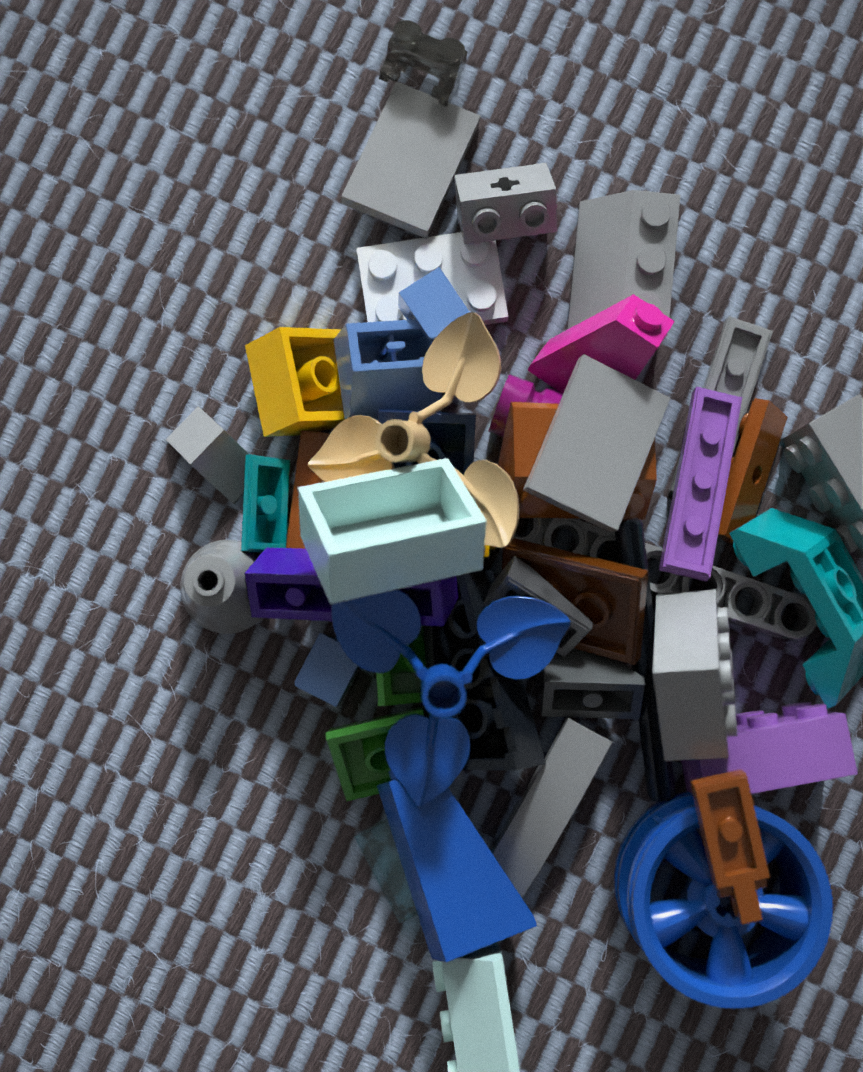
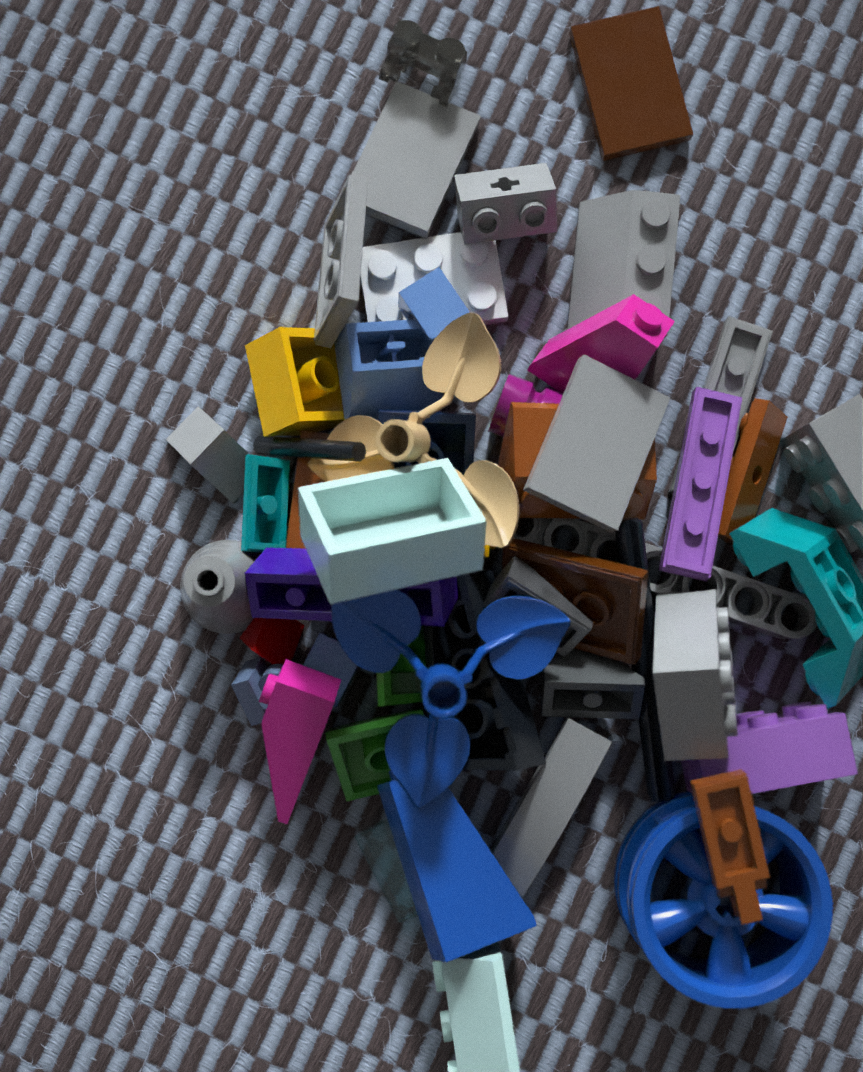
none -> sand blue tile [231,657,283,726]
none -> red slope [240,618,304,665]
none -> black bar [253,436,366,462]
none -> dark pink slope [259,659,342,824]
none -> light grey tile [314,171,368,348]
none -> reddish brown tile [569,6,693,161]

